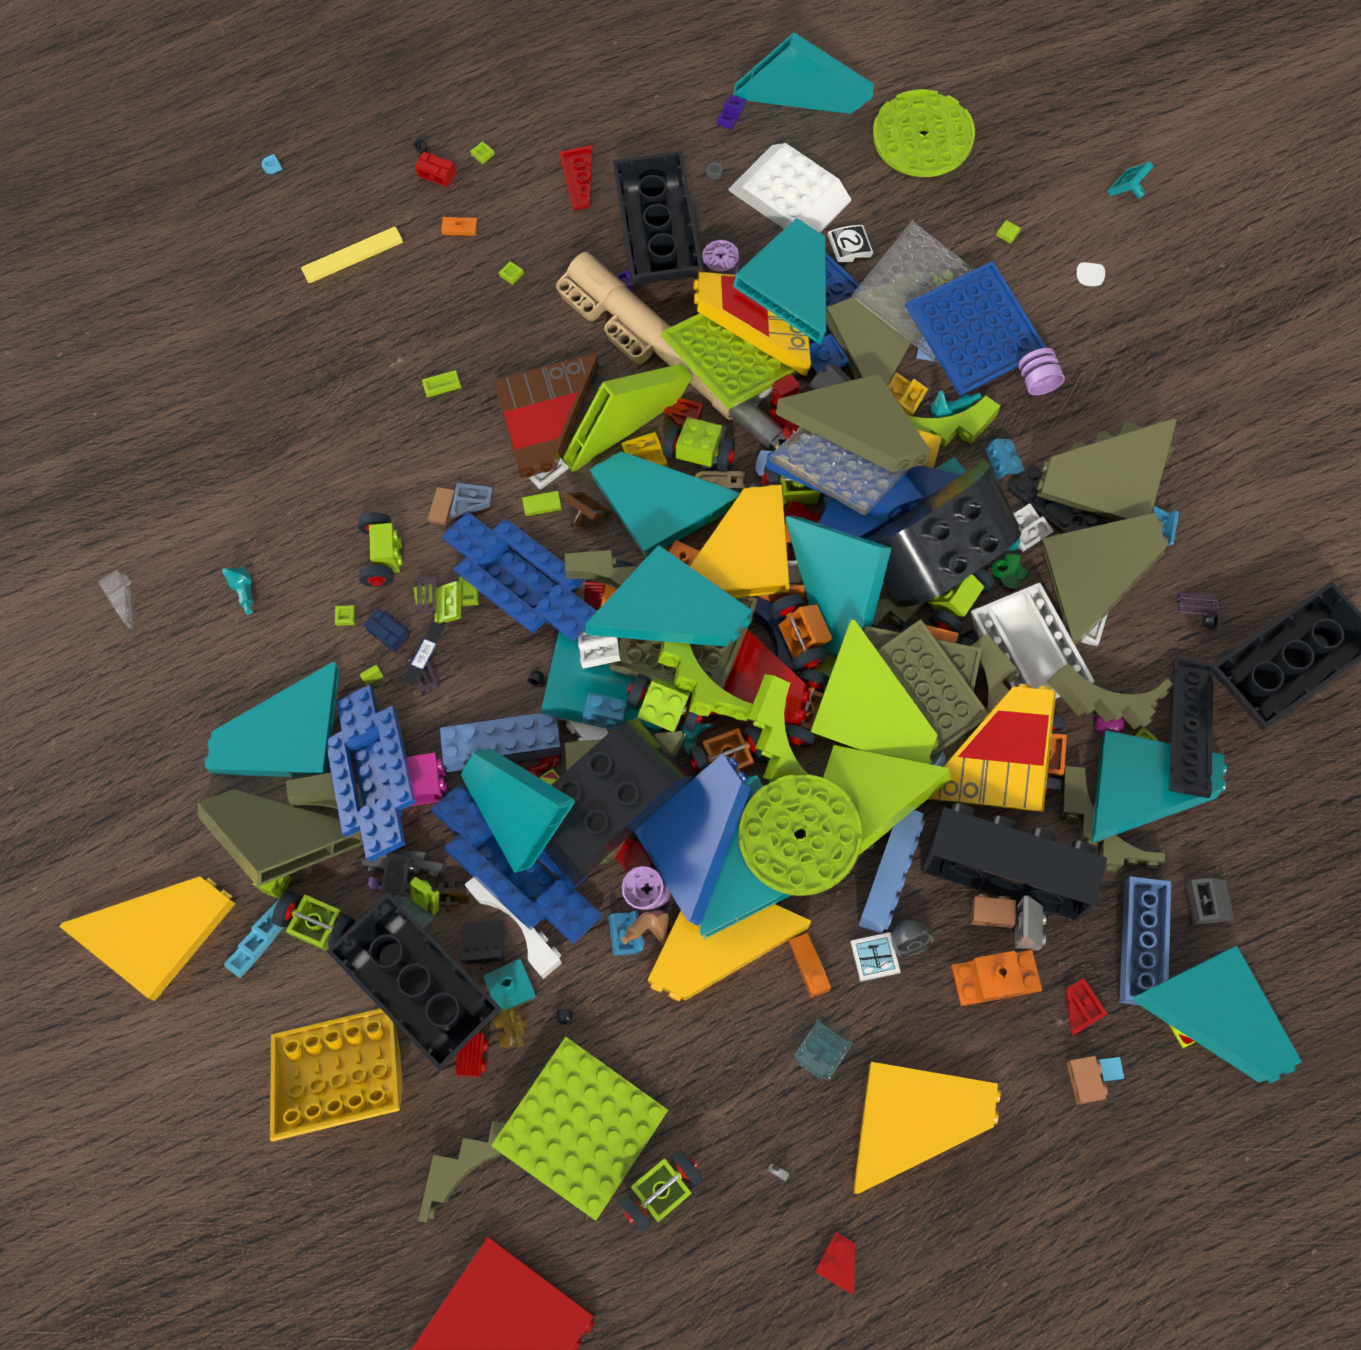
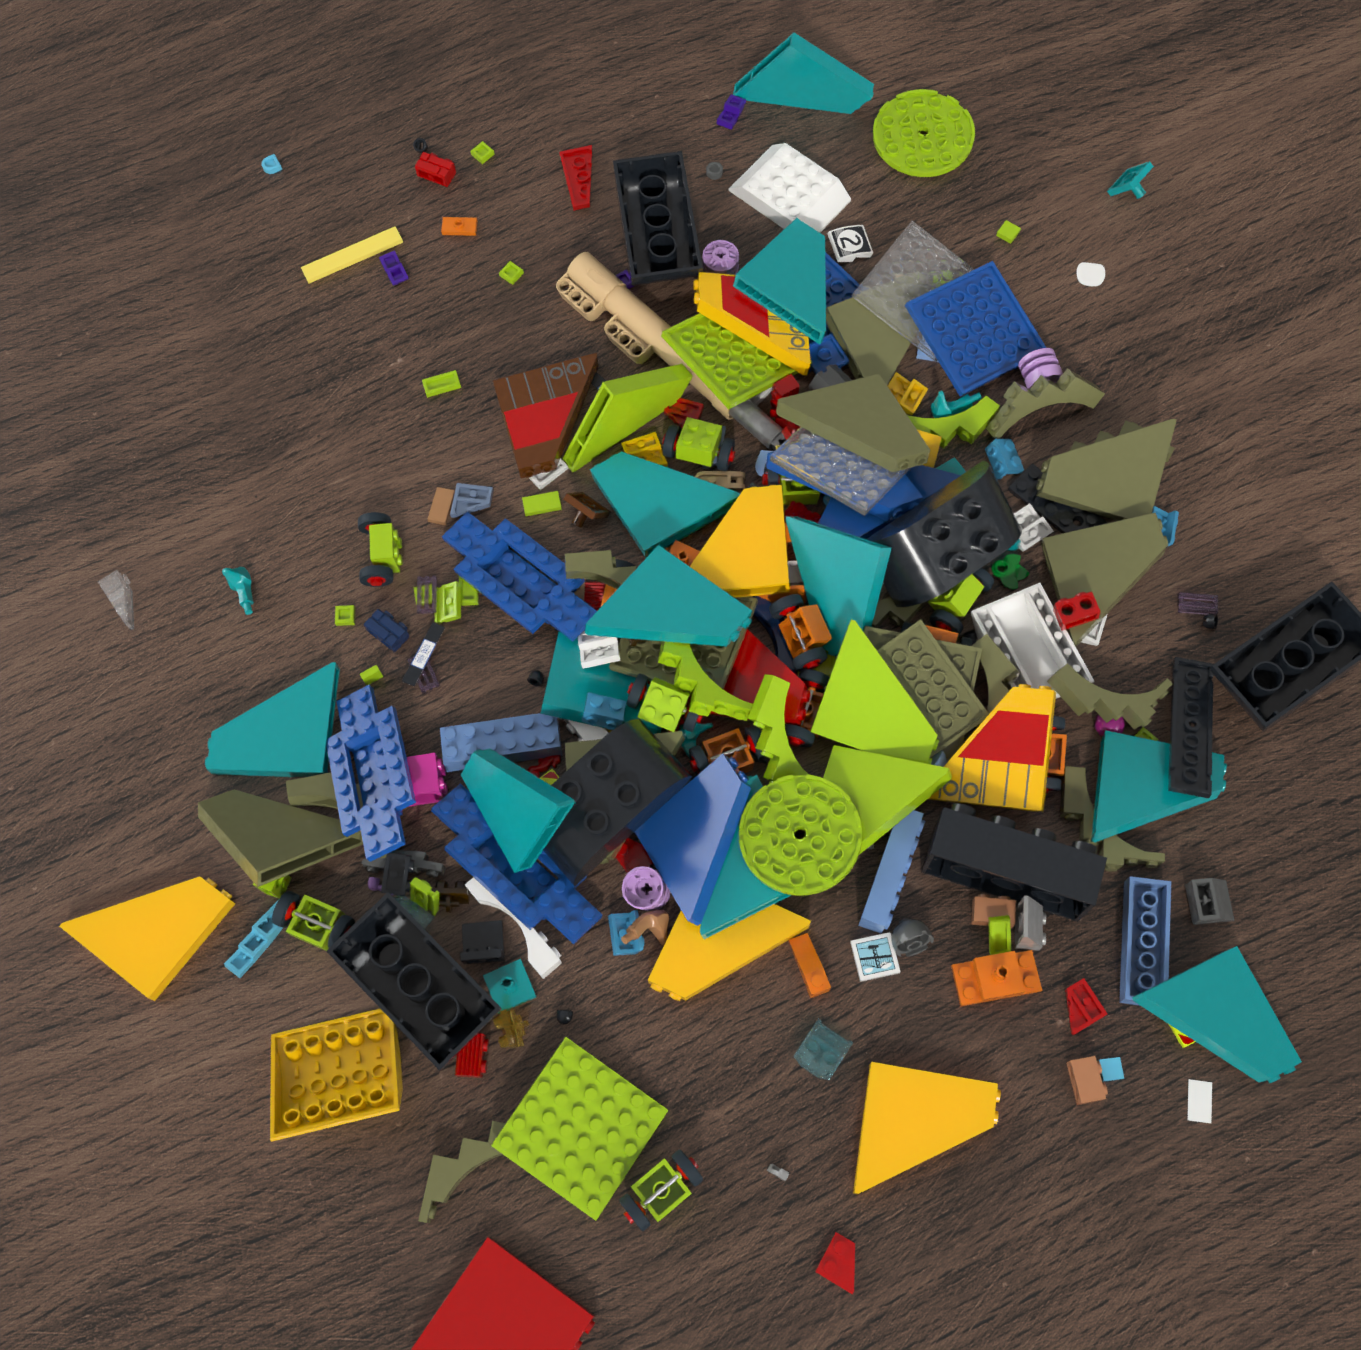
none -> dark purple slope [379,250,409,286]
none -> olive arch [986,368,1105,439]
none -> lime tile [988,915,1011,955]
none -> red brick [1053,591,1101,631]
none -> white sticker [1188,1079,1212,1123]

